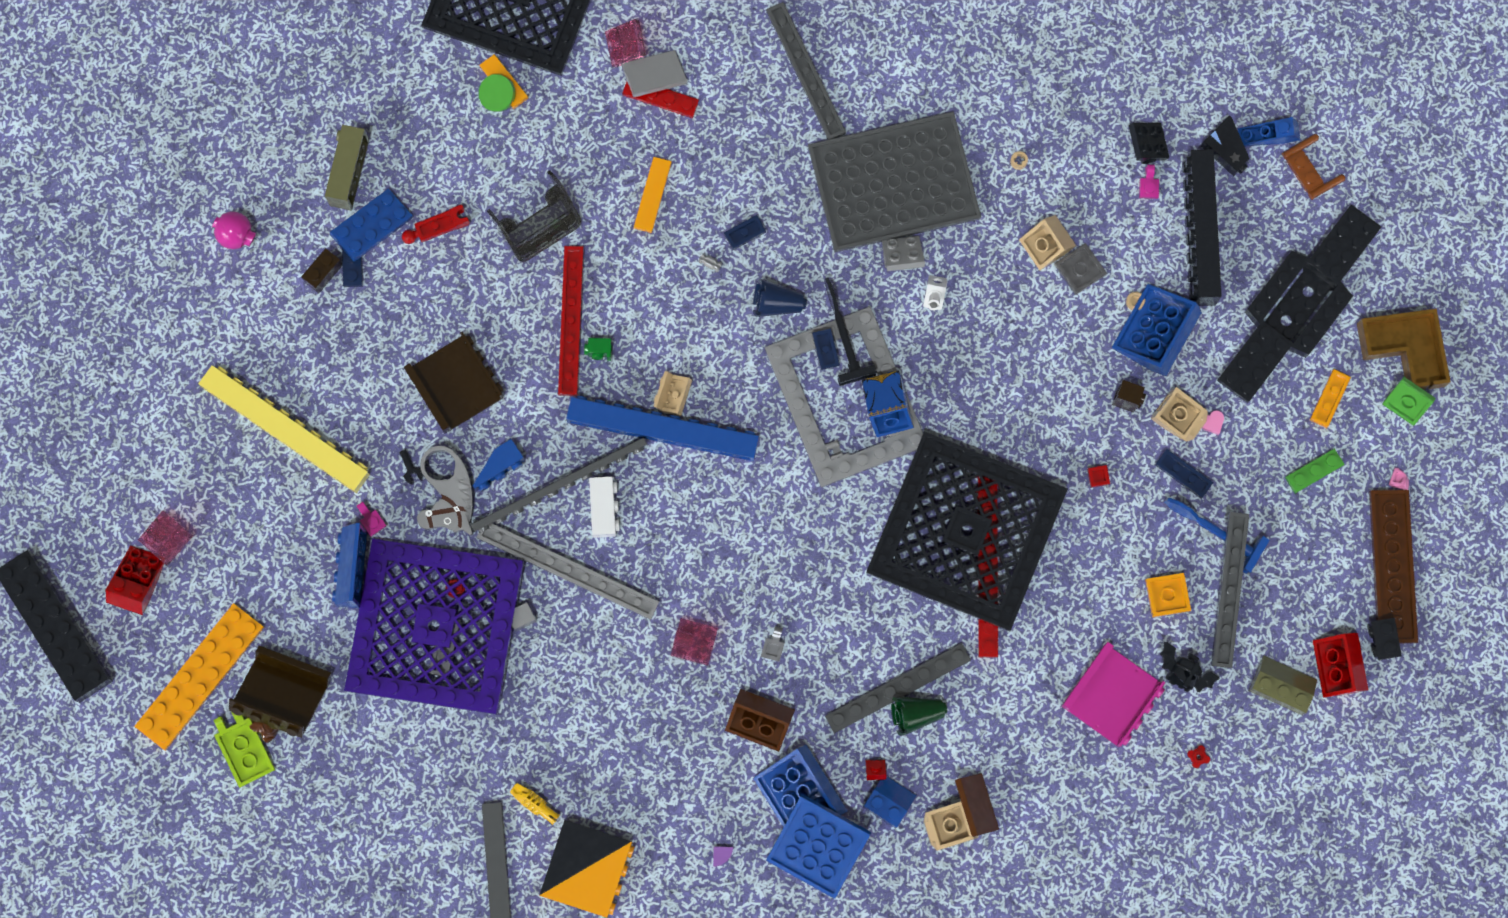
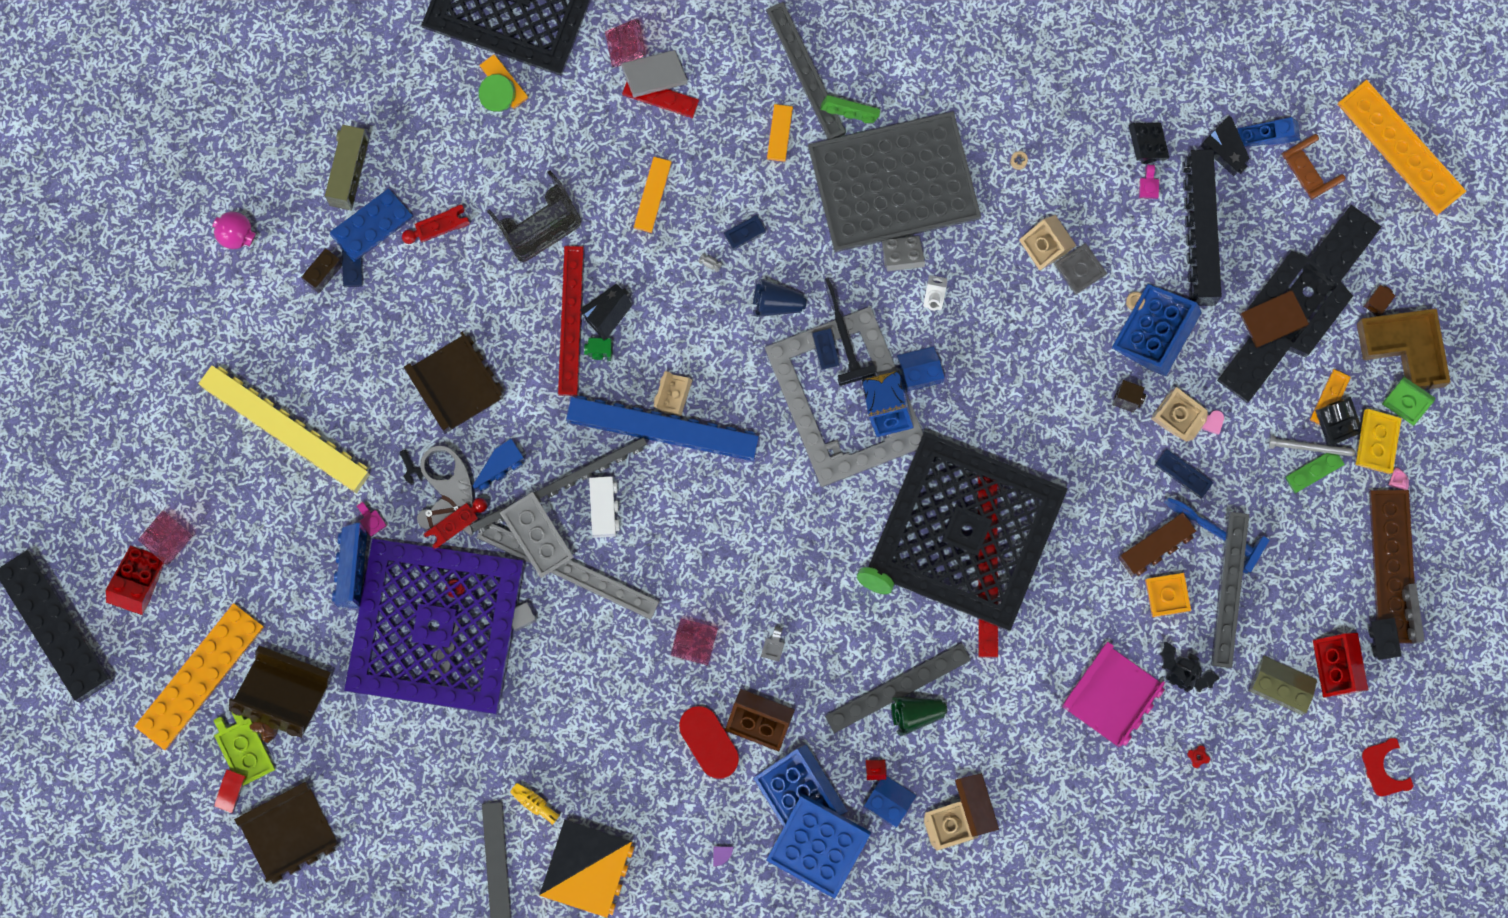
red plate [1087,465,1110,488] -> none
none -> red slope [214,769,246,813]
none -> dark brown panel [234,782,339,884]
none -> red plate [423,498,488,550]
none -> light grey plate [499,492,574,578]
none -> black slope [580,283,632,341]
none -> red tile [679,706,739,779]
none -> light orange tile [767,104,793,162]
none -> bright green plate [820,95,880,123]
none -> bright green tile [857,567,894,595]
none -> blue slope [897,346,945,392]
none -> reddish brown brick [1118,513,1196,577]
none -> reddish brown tile [1240,291,1309,348]
none -> light grey bar [1269,435,1355,456]
none -> black plate [1315,397,1362,446]
none -> light orange plate [1337,80,1466,216]
none -> yellow plate [1355,409,1402,474]
none -> red piece [1362,738,1414,797]
none -> reddish brown brick [1363,285,1396,316]
none -> flat silver plate [1402,584,1425,644]

